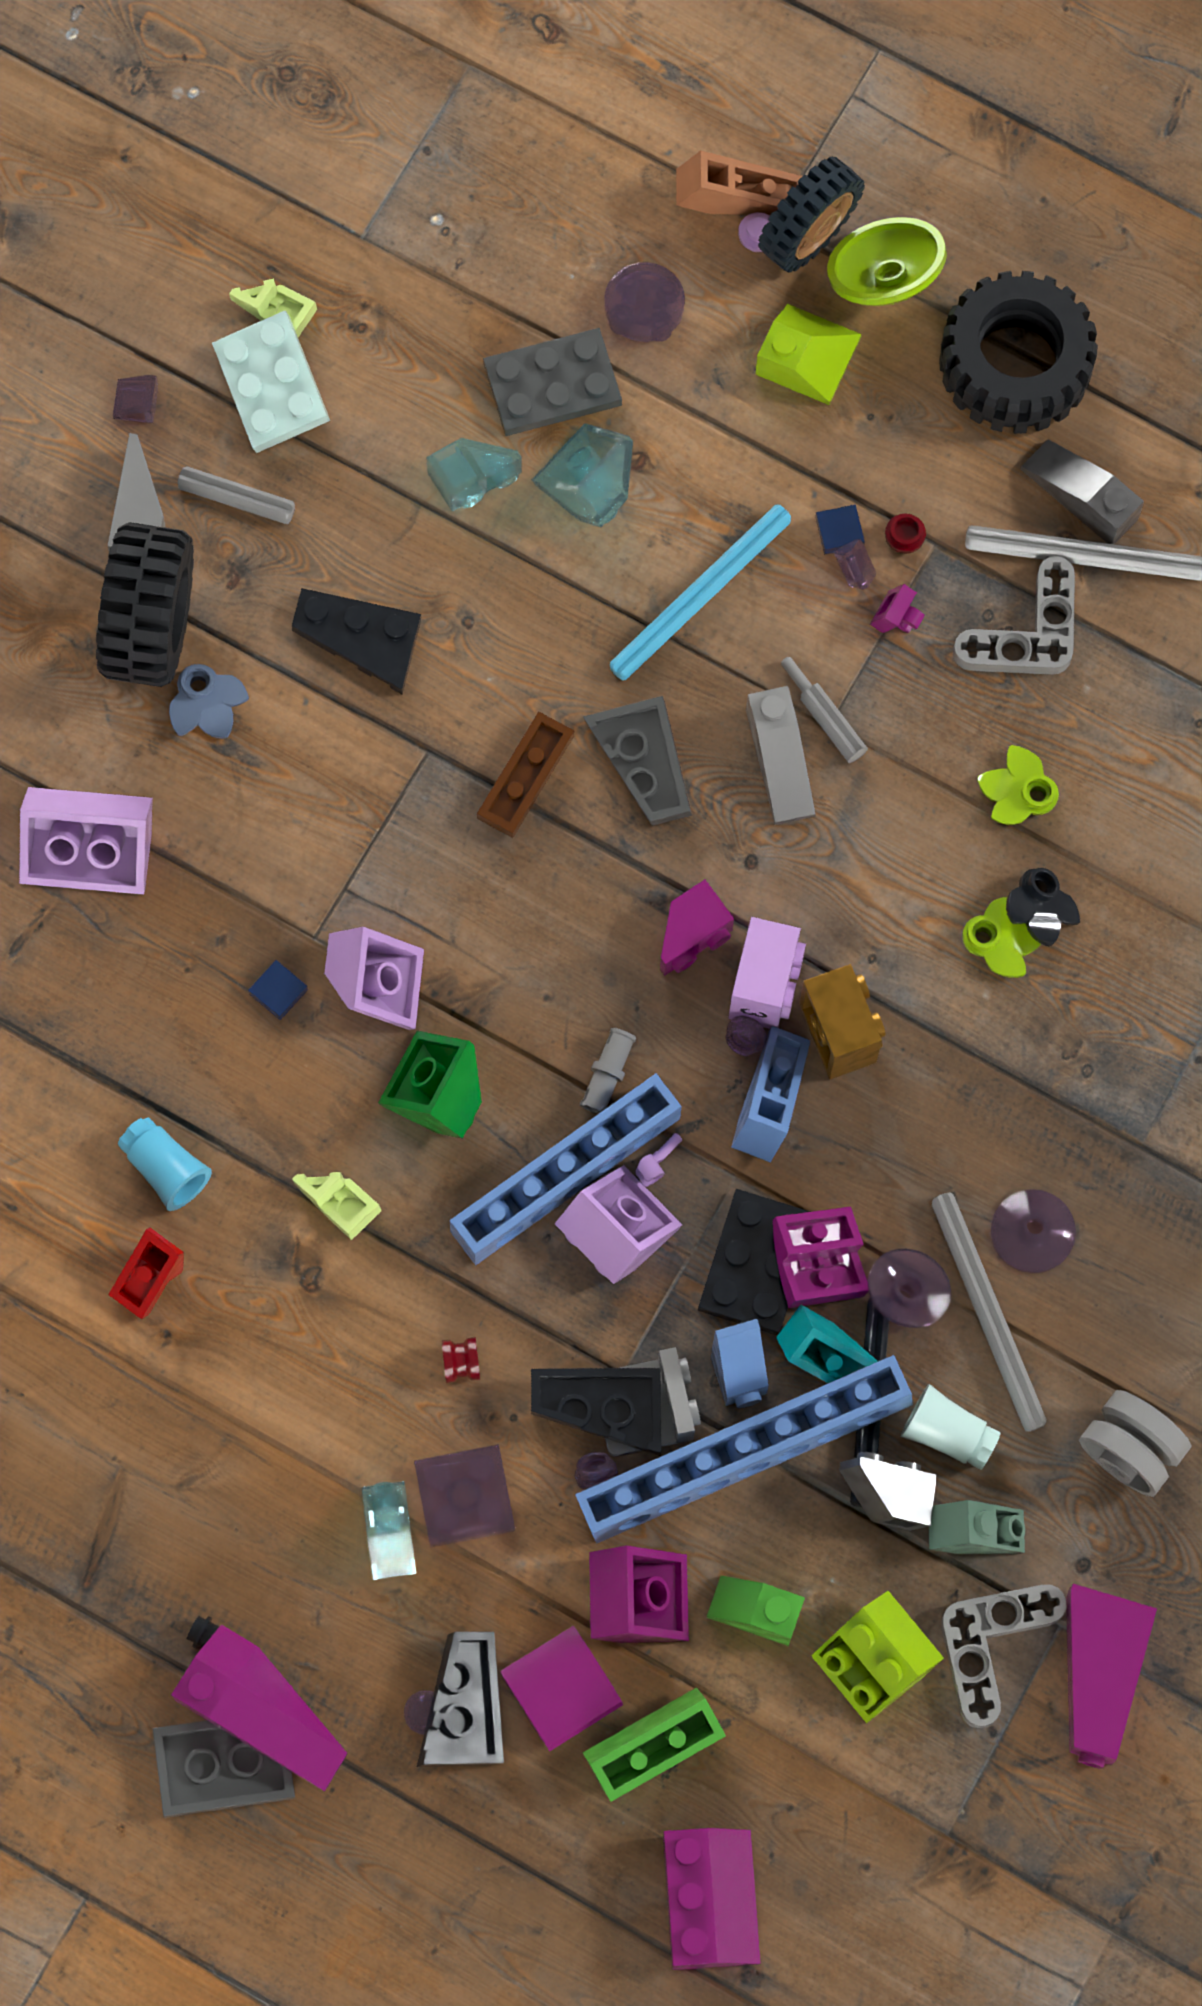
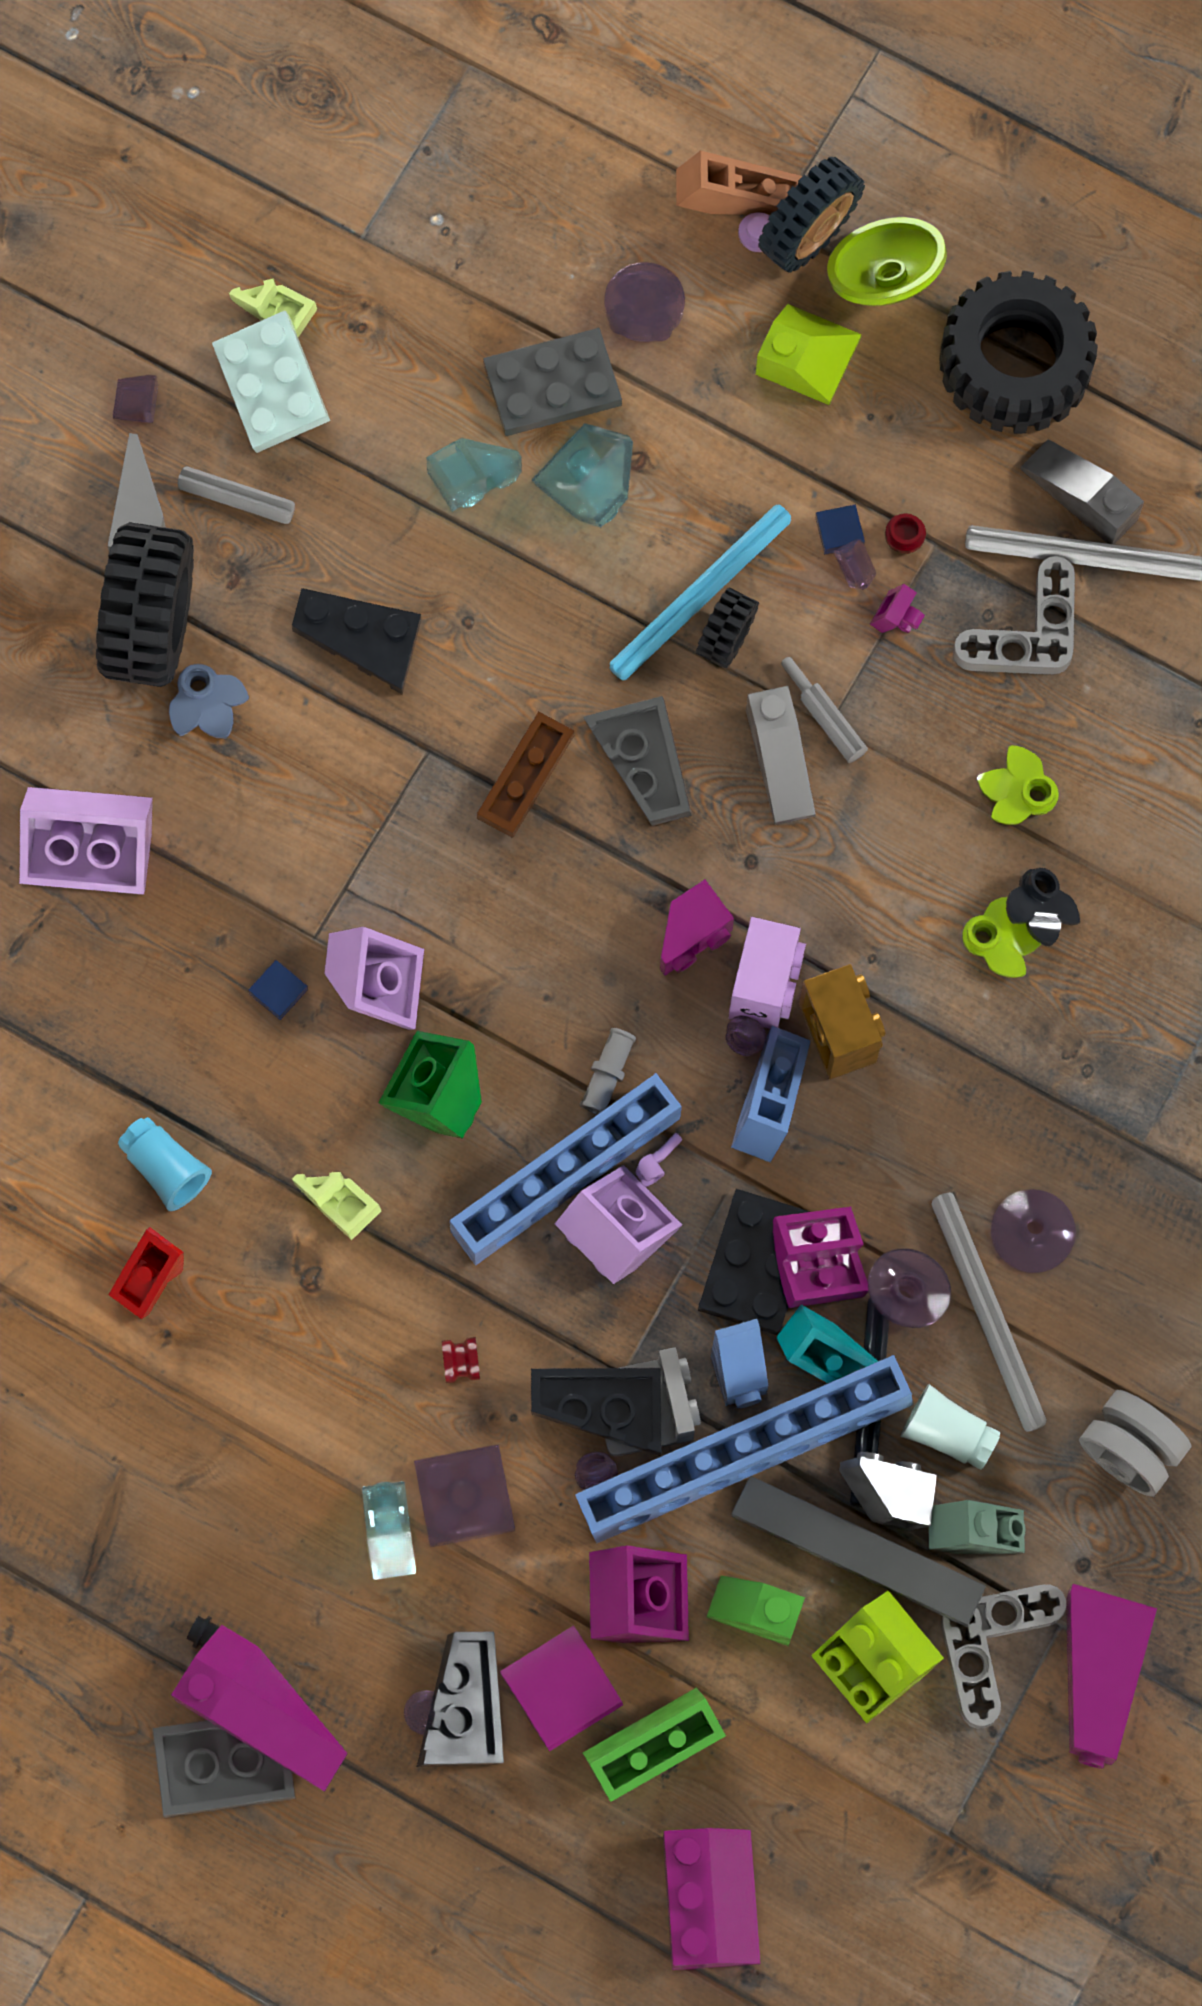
none -> black tyre [696,587,759,668]
none -> dark grey tile [731,1476,986,1627]

